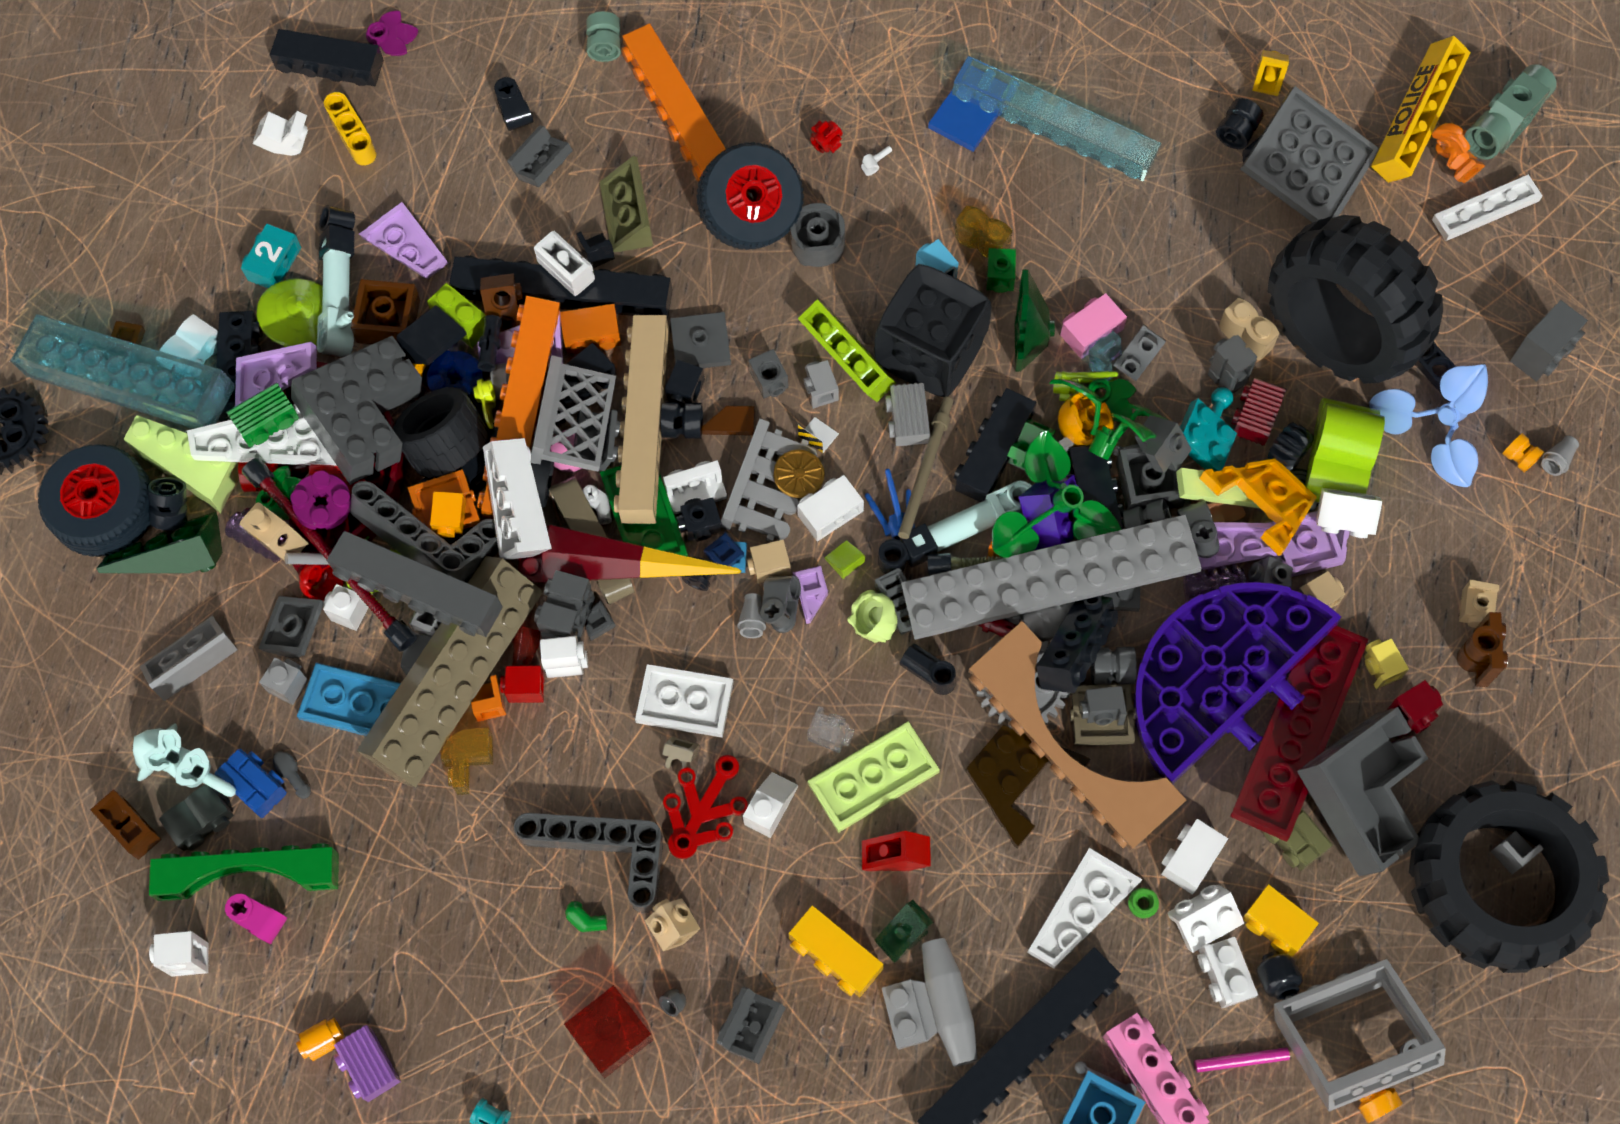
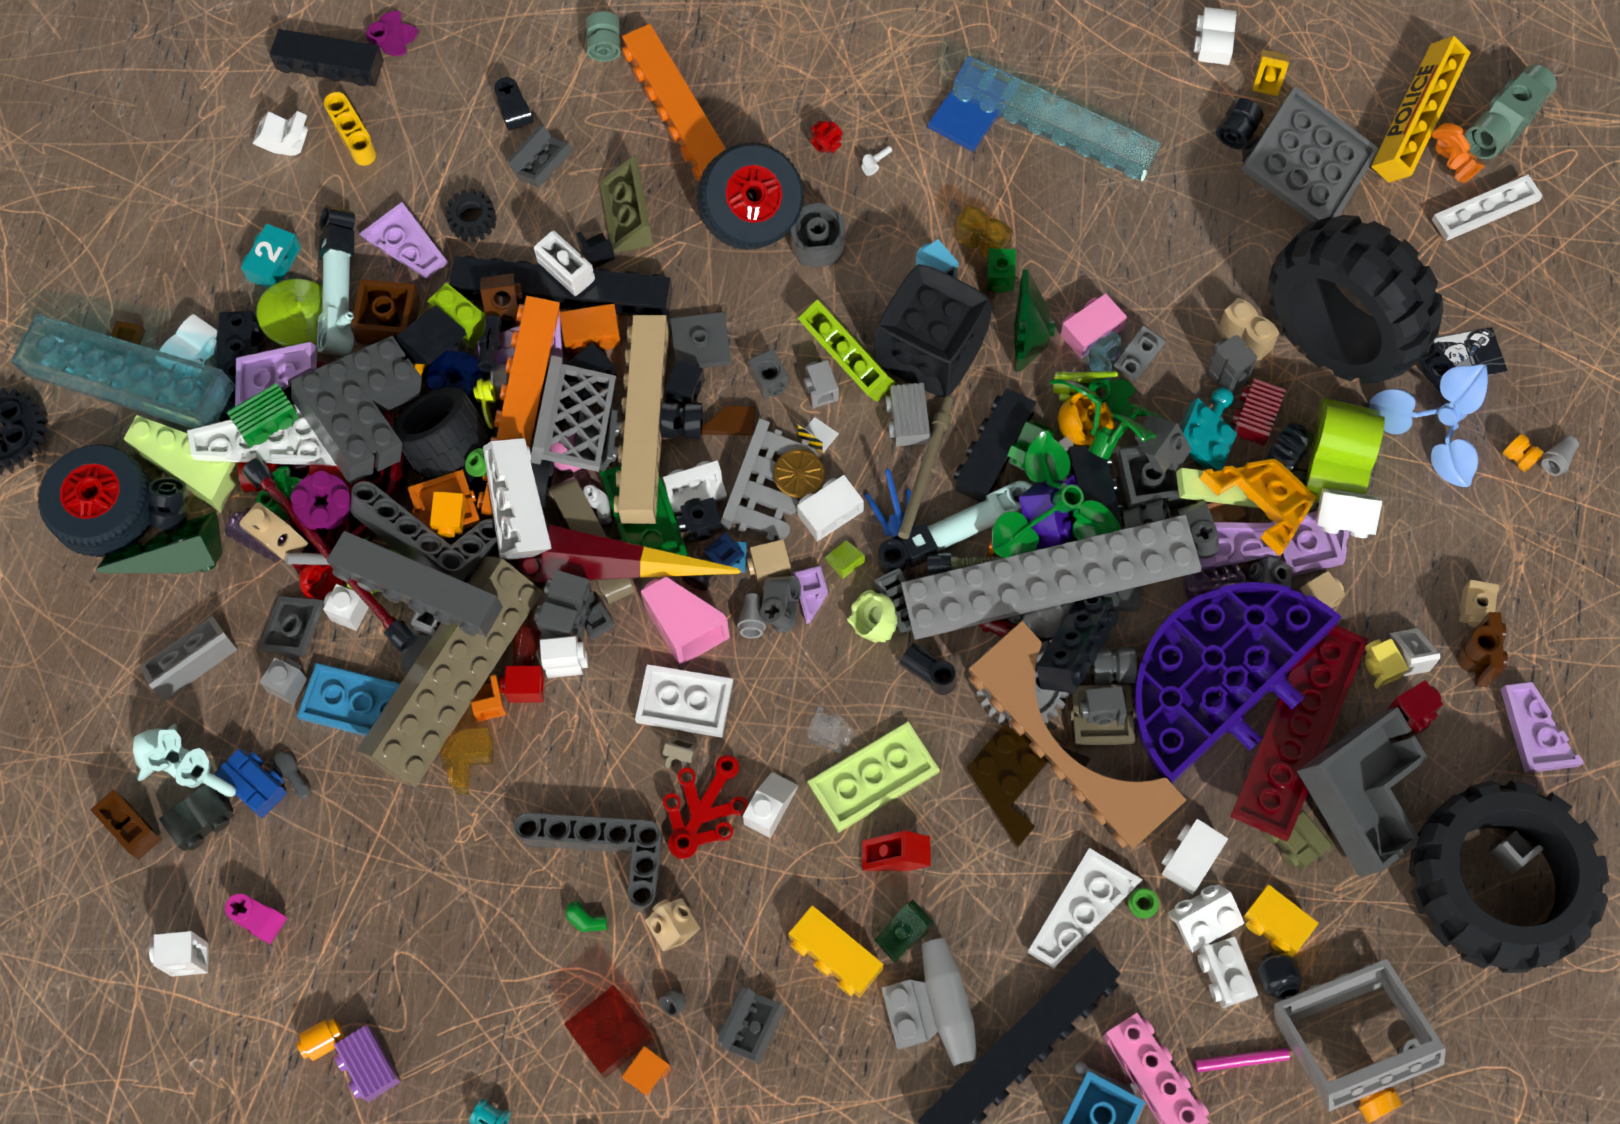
green arch [149,843,339,901] -> none
dark grey brick [1510,300,1588,382] -> none
none -> black tyre [445,189,497,242]
none -> bright green plate [465,448,487,477]
none -> orange panel [622,1046,671,1095]
none -> bright pink slope [641,577,730,666]
none -> white brick [1194,7,1236,65]
none -> white slope [1390,628,1440,676]
none -> sticker [1423,327,1508,386]
none -> lavender wing [1500,682,1584,773]

